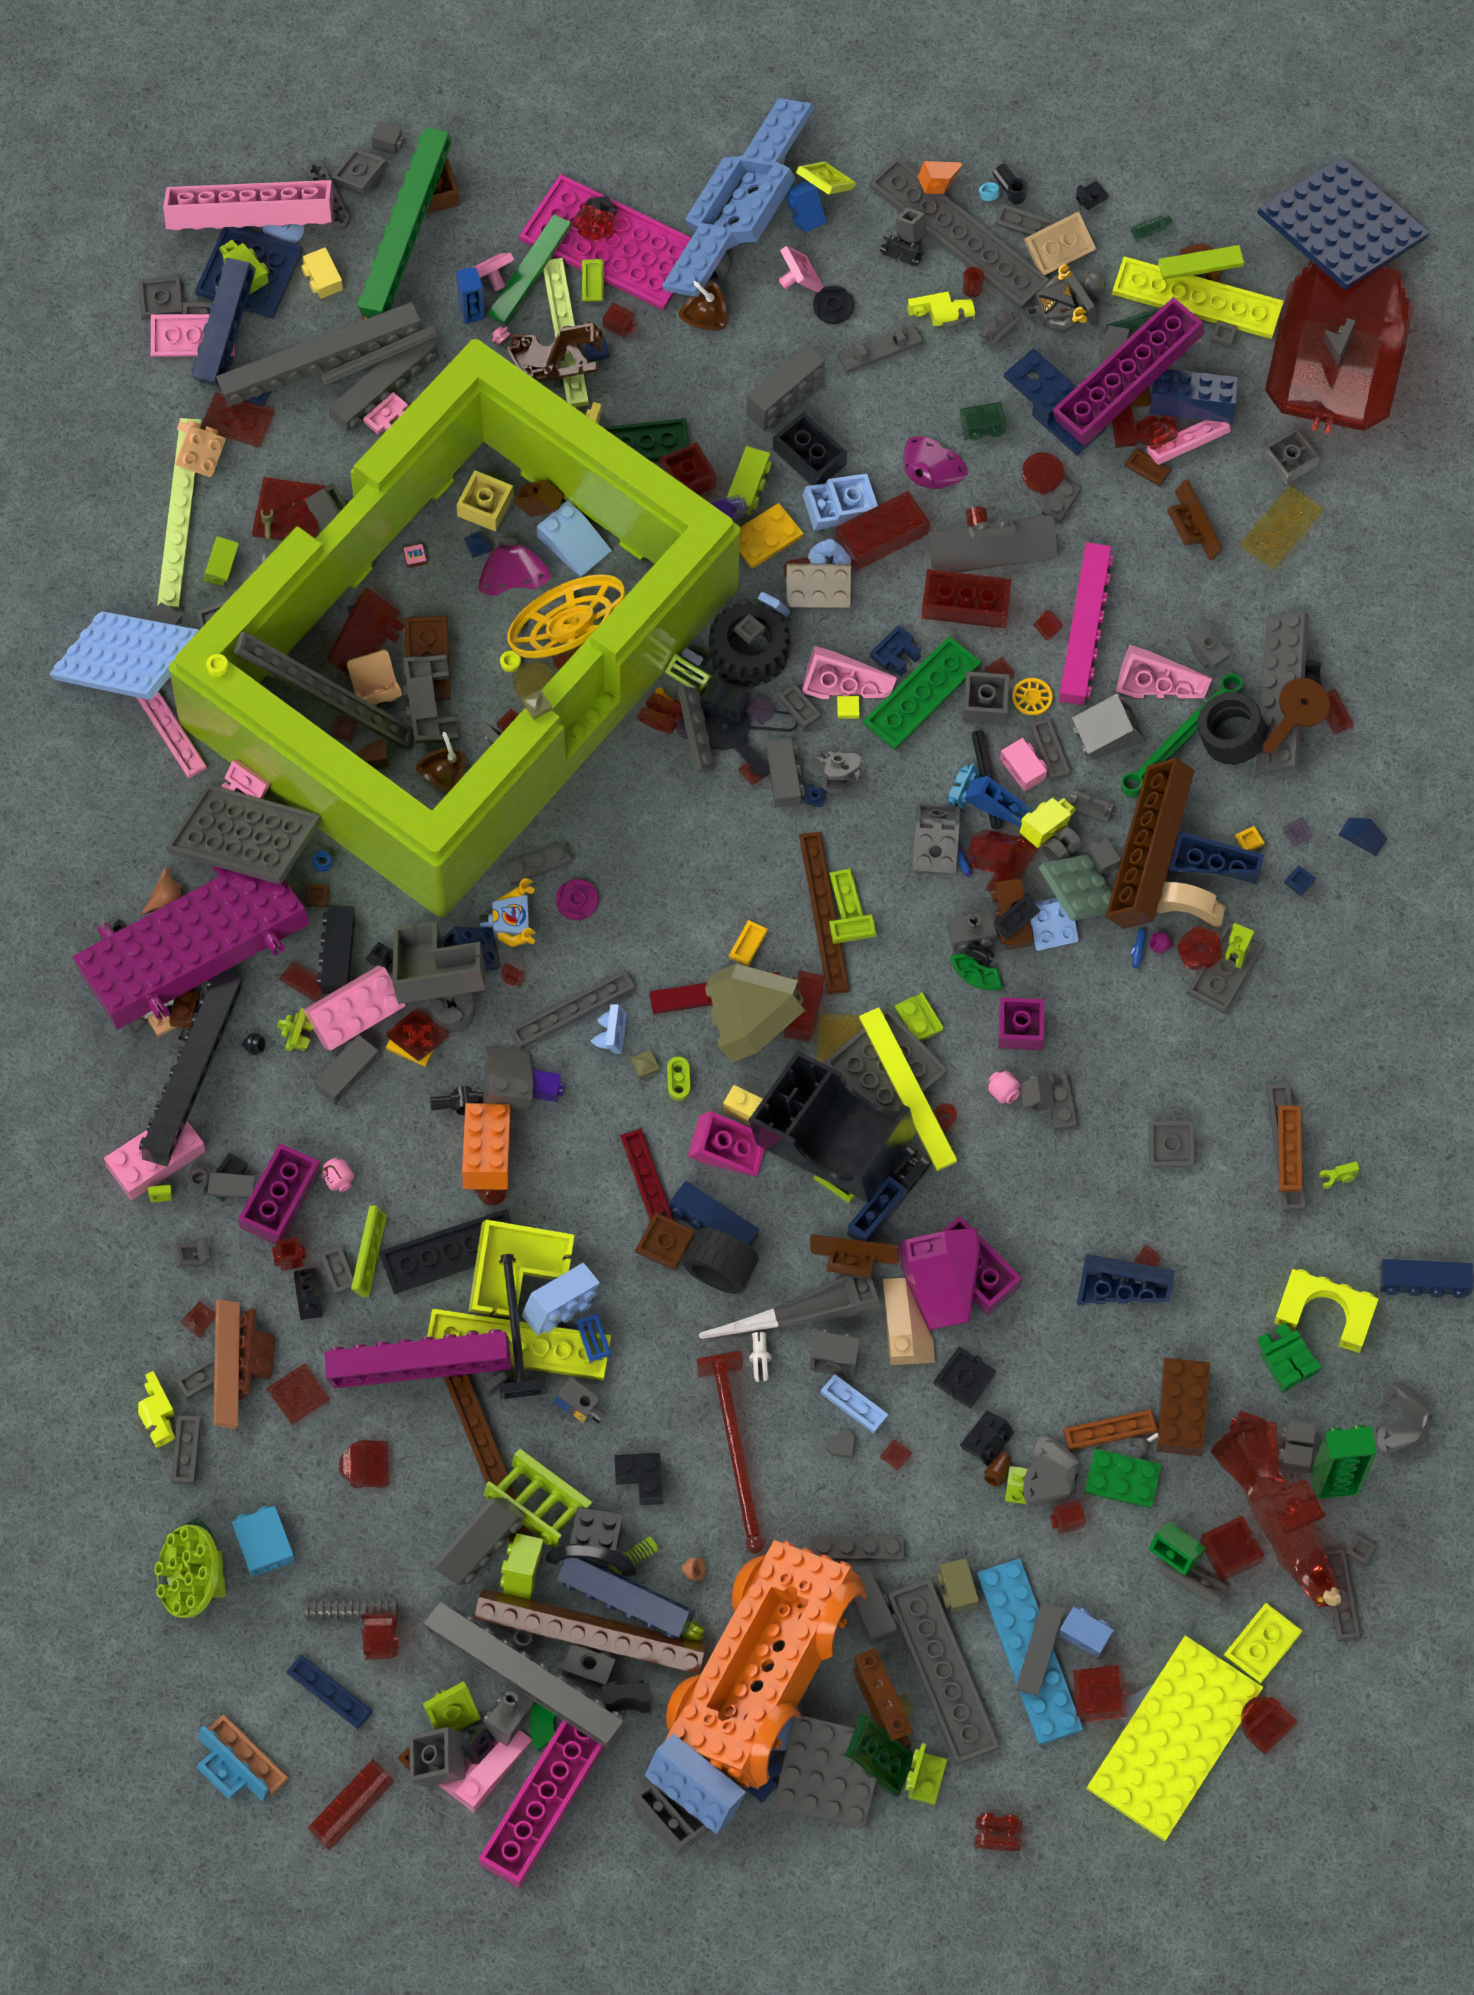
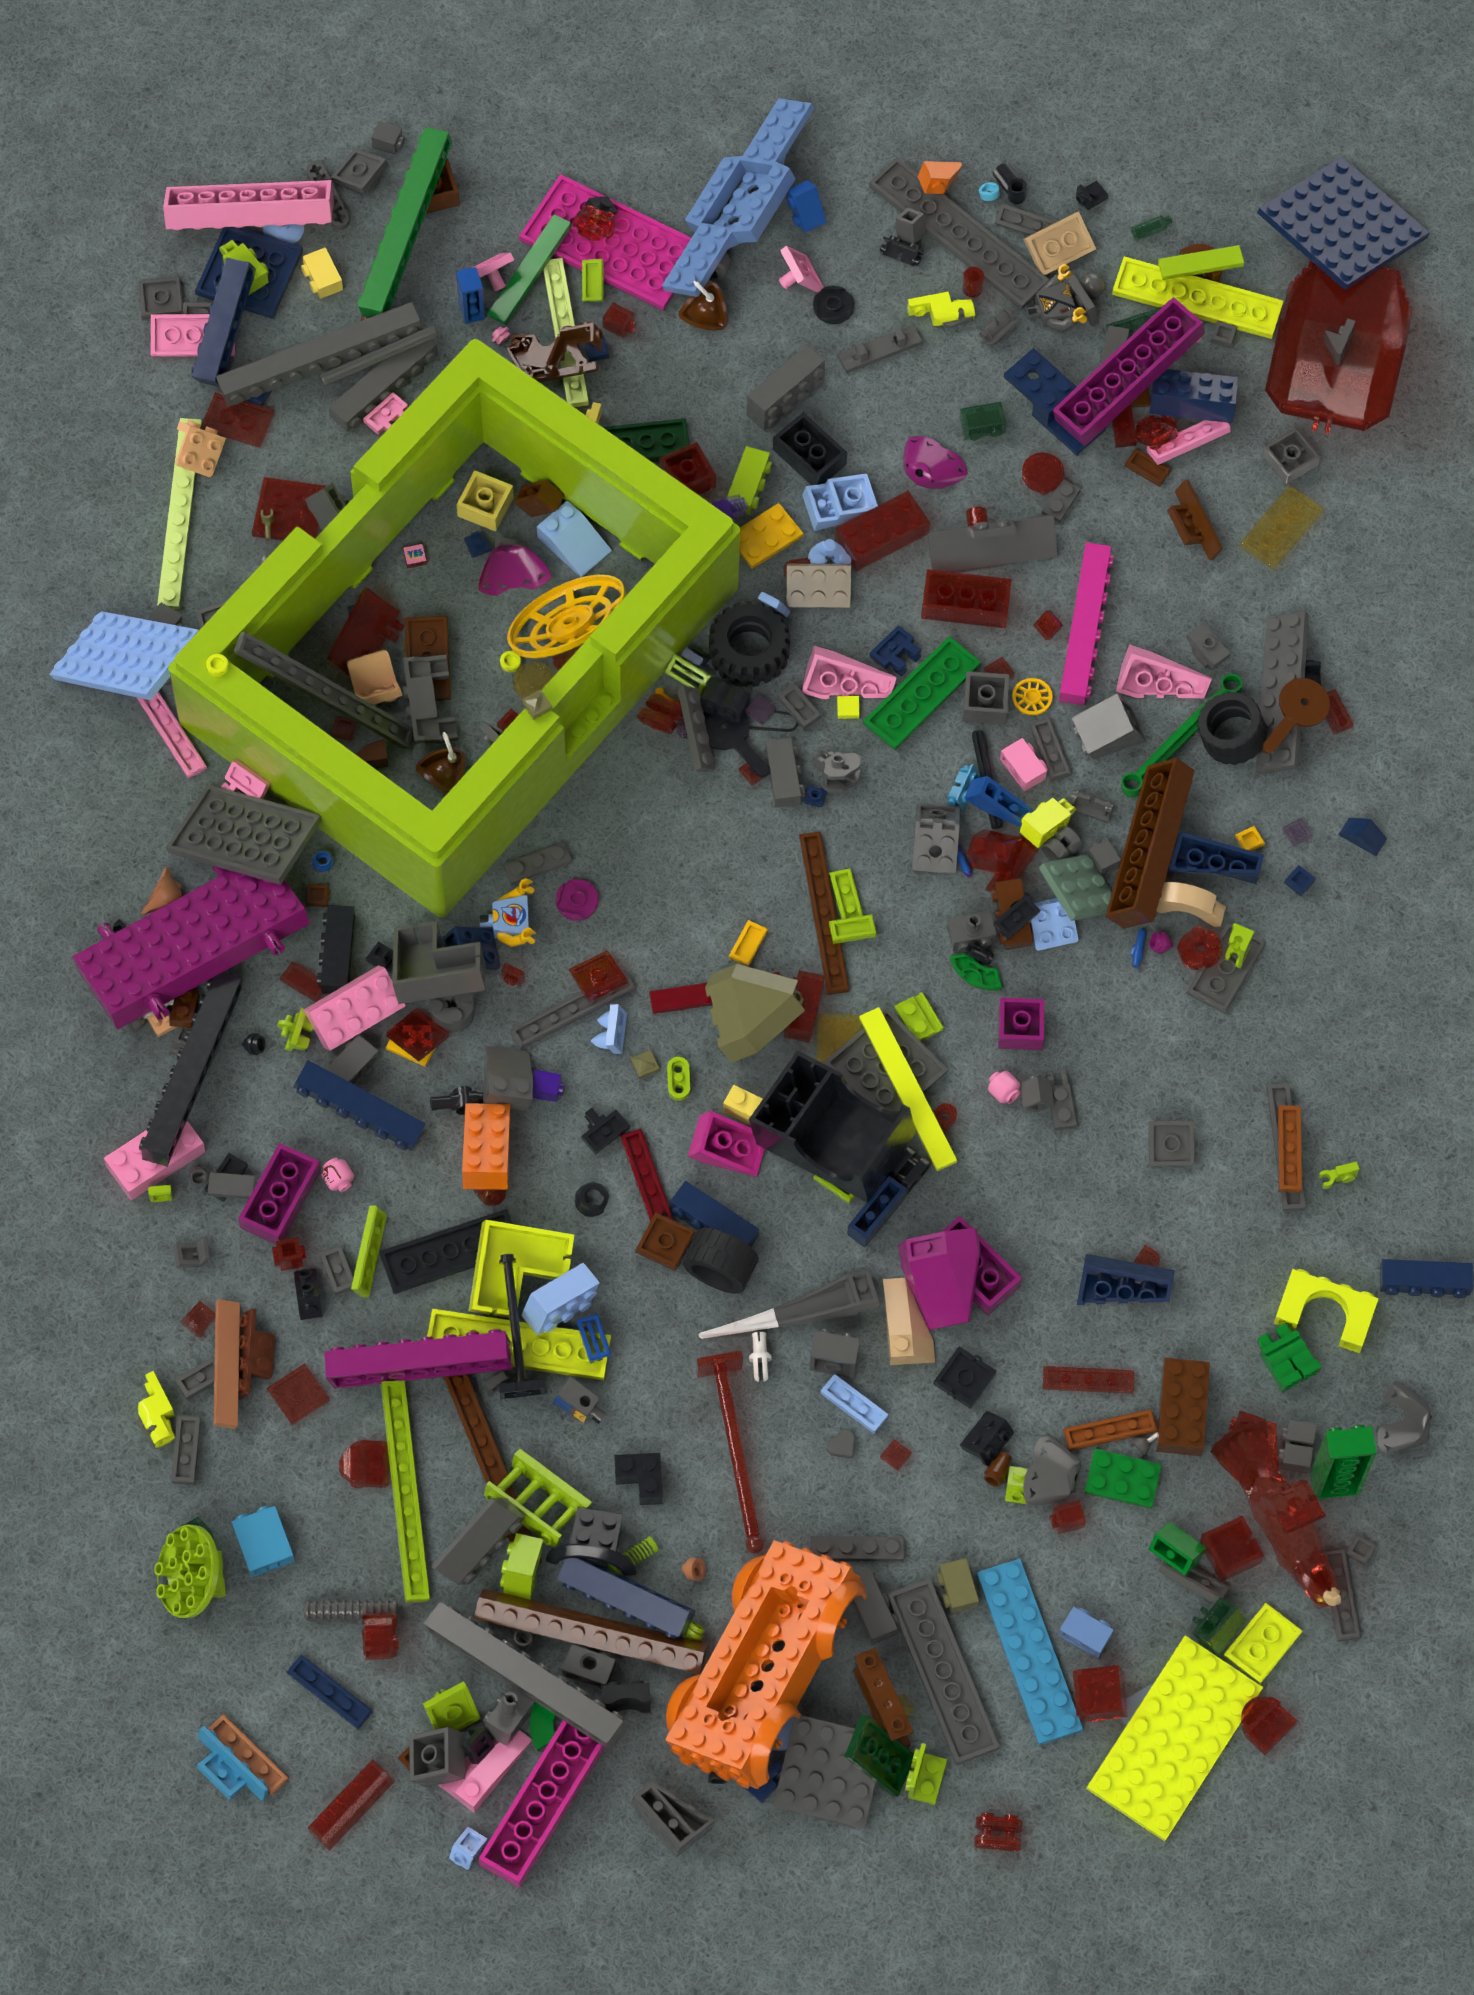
lime hinge [203,536,239,586] -> none
medium blue brick [645,1734,746,1834] -> none
dark grey plate [734,614,765,644] -> none
neon yellow tile [796,161,857,195] -> none
reddish brown bracket [810,1234,899,1277] -> none
dark grey tile [1016,1602,1064,1697] -> none
none -> dark blue brick [293,1060,426,1151]
none -> lime plate [381,1381,430,1603]
none -> light blue bracket [449,1827,487,1870]
none -> clear red tile [569,950,628,1002]
none -> black piece [575,1182,609,1217]
none -> black hinge [581,1108,630,1155]
none -> clear red tile [1043,1366,1134,1394]
none -> clear green brick [1192,1597,1246,1656]

